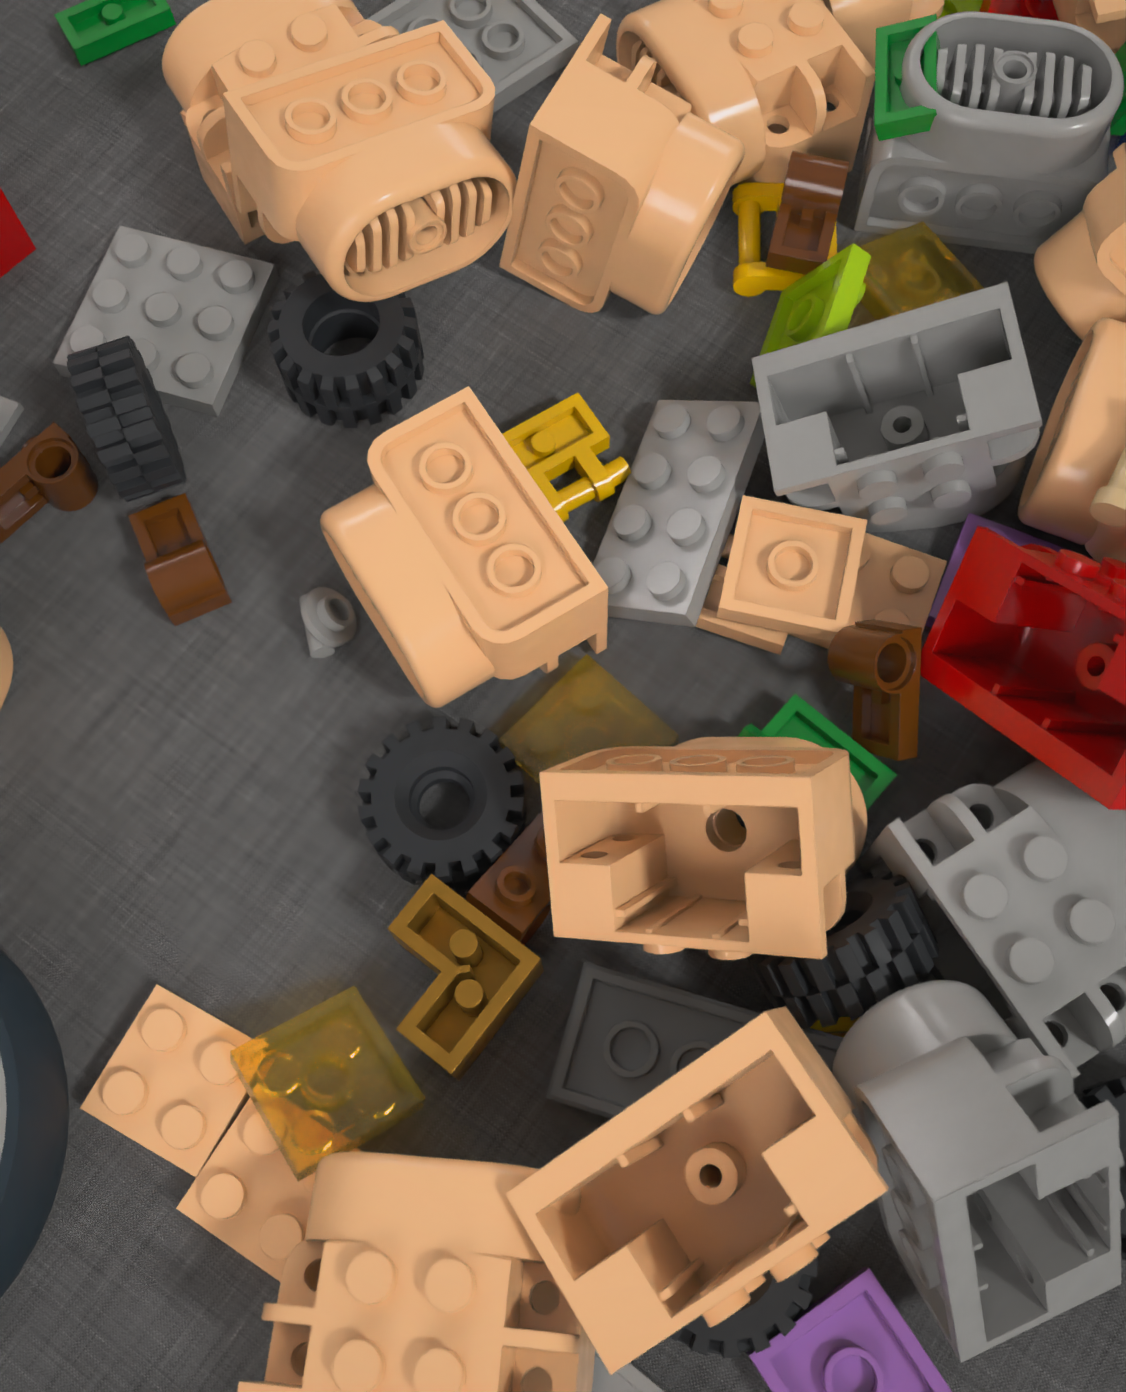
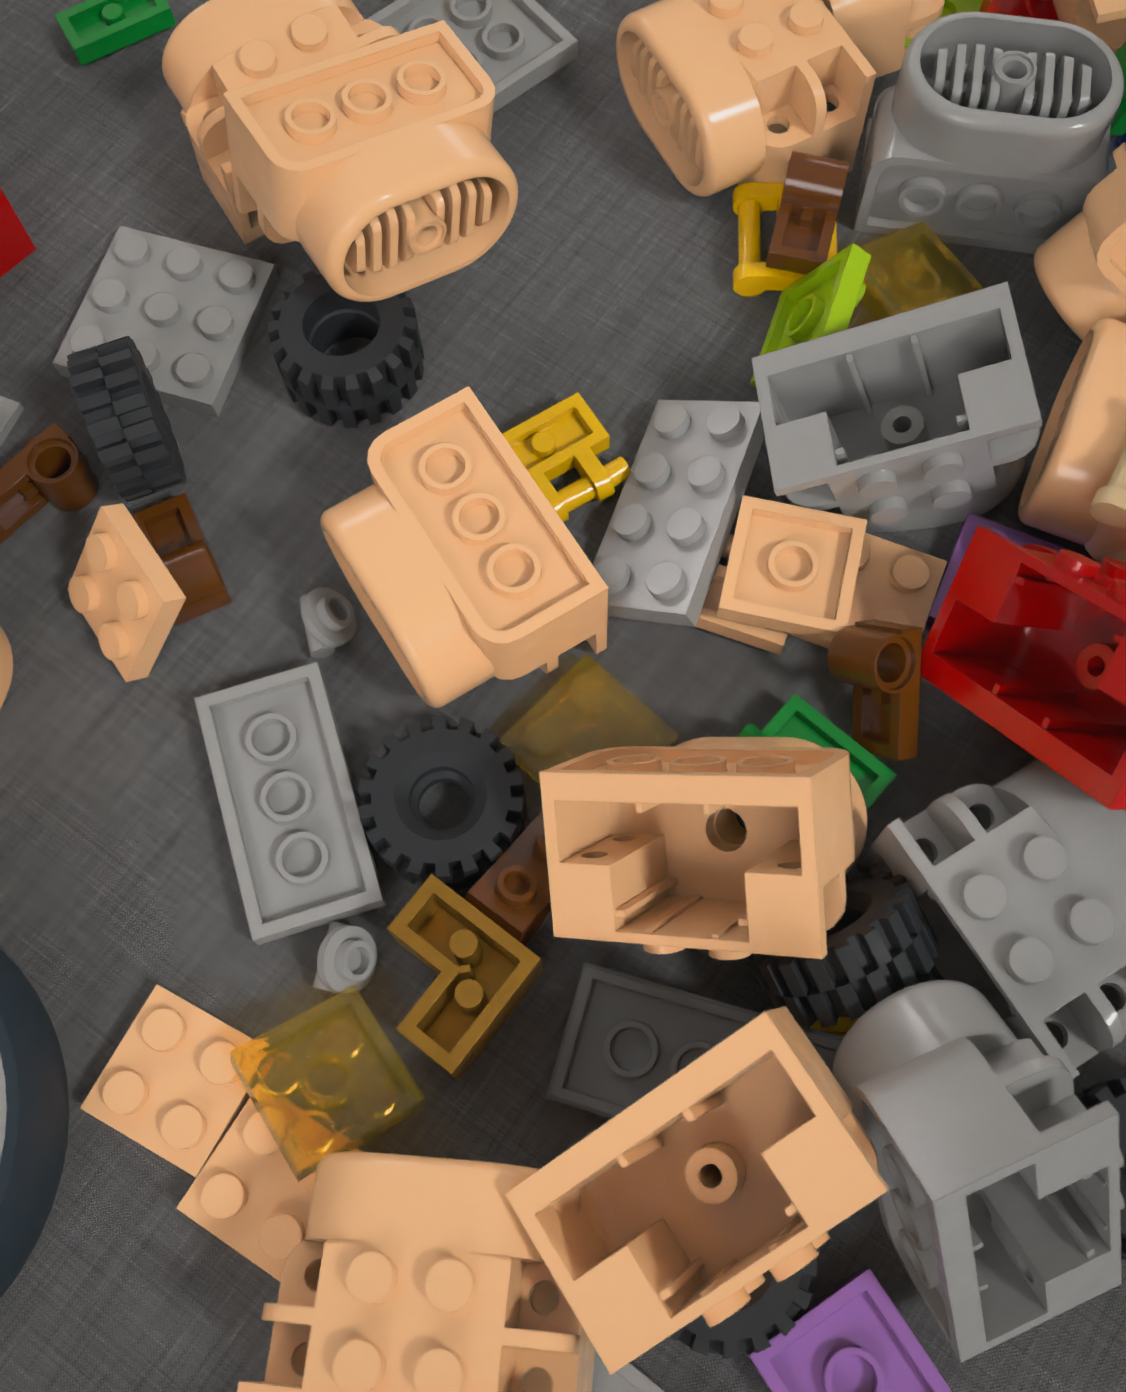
light nougat brick [499,13,745,315] -> none
green plate [874,14,940,141] -> none
none -> light nougat plate [67,503,186,682]
none -> light grey plate [194,662,386,945]
none -> light grey plate [312,922,377,994]

